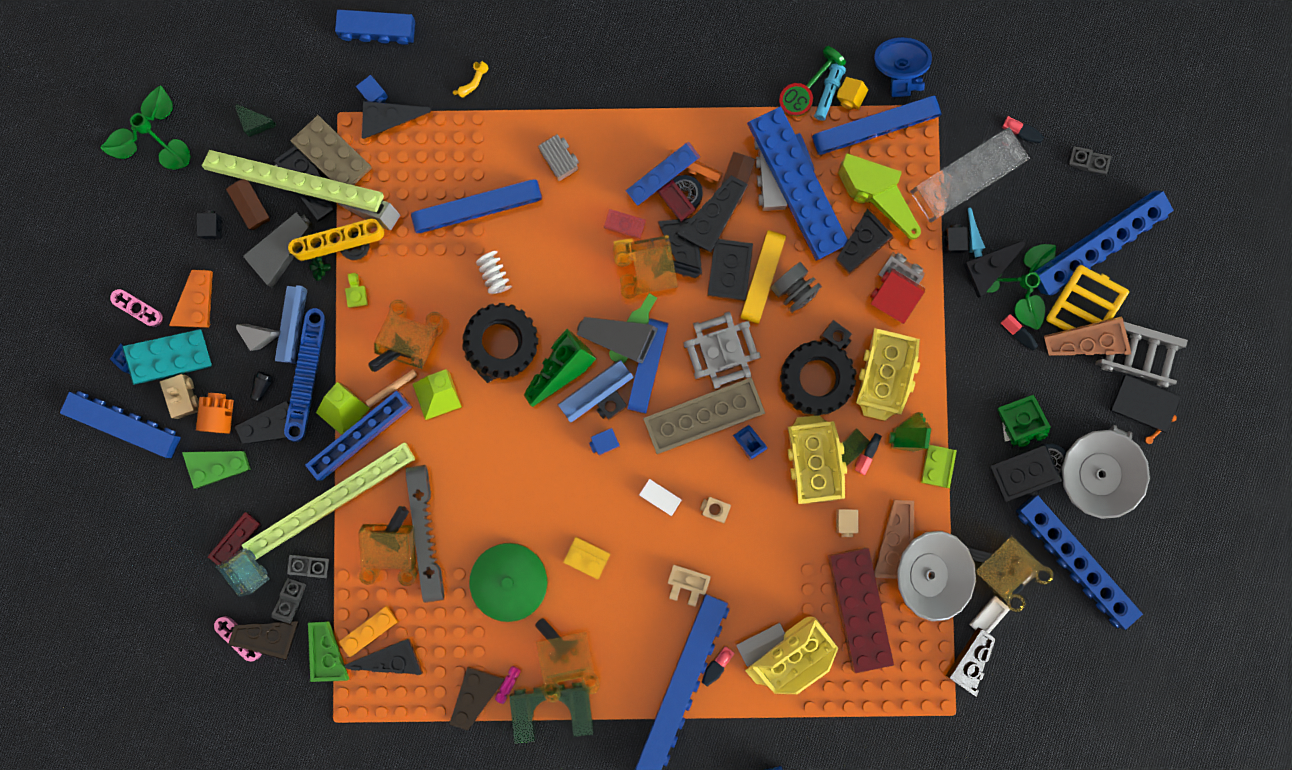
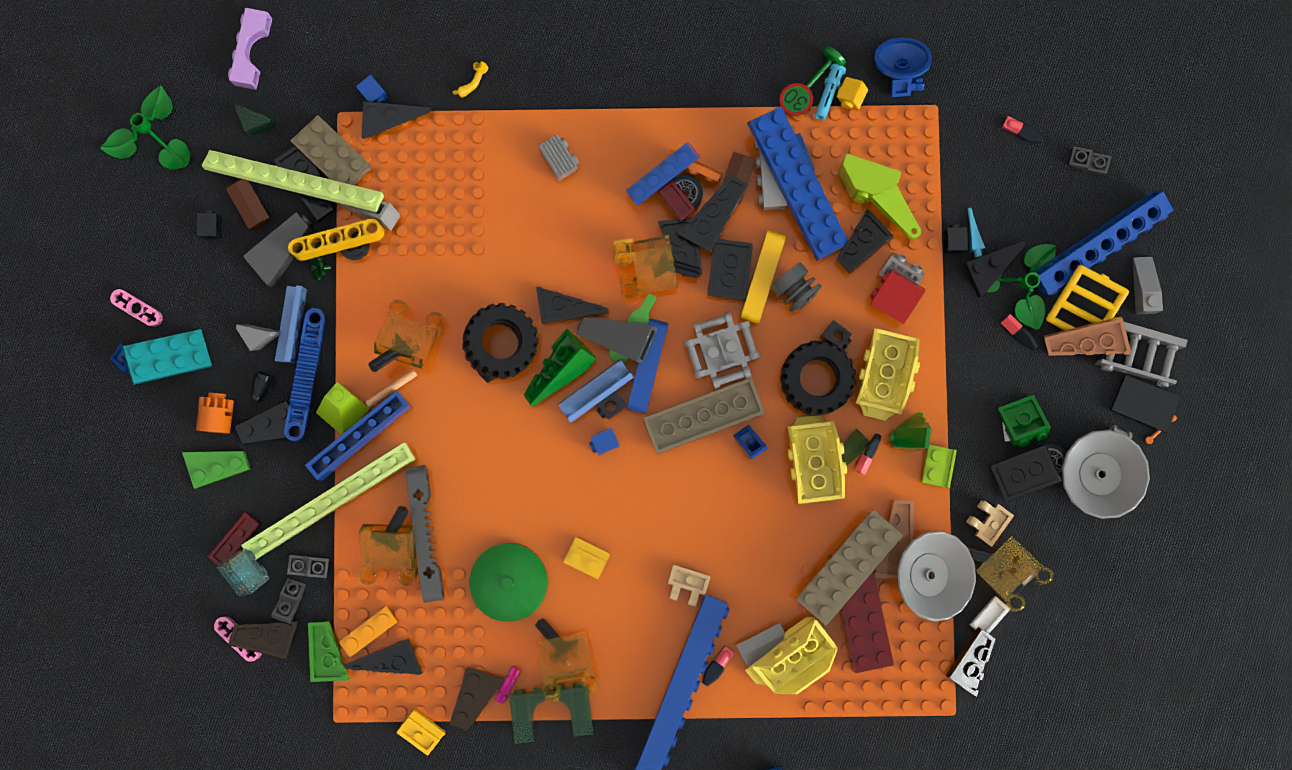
blue brick [60,391,181,458] -> none
tan brick [160,374,199,419] -> none
orange wing [169,270,213,328] -> none
blue brick [335,10,415,45] -> none
lime plate [345,273,368,308] -> none
blue beam [410,179,542,233] -> none
lime slope [413,369,462,420] -> none
white piece [476,251,512,294] -> none
clear pink plate [604,209,646,239] -> none
white tile [639,479,682,516] -> none
tan brick [700,497,731,523] -> none
blue beam [812,96,942,155] -> none
tan brick [836,509,858,537] -> none
clear brick [910,127,1030,223] -> none
blue brick [1016,495,1143,630] -> none
none -> lavender arch [228,8,272,90]
none -> yellow plate [396,708,446,756]
none -> black wing [536,287,608,324]
none -> dark tan plate [796,509,903,626]
none -> tan plate [966,500,1014,547]
none -> light grey slope [1132,257,1163,314]

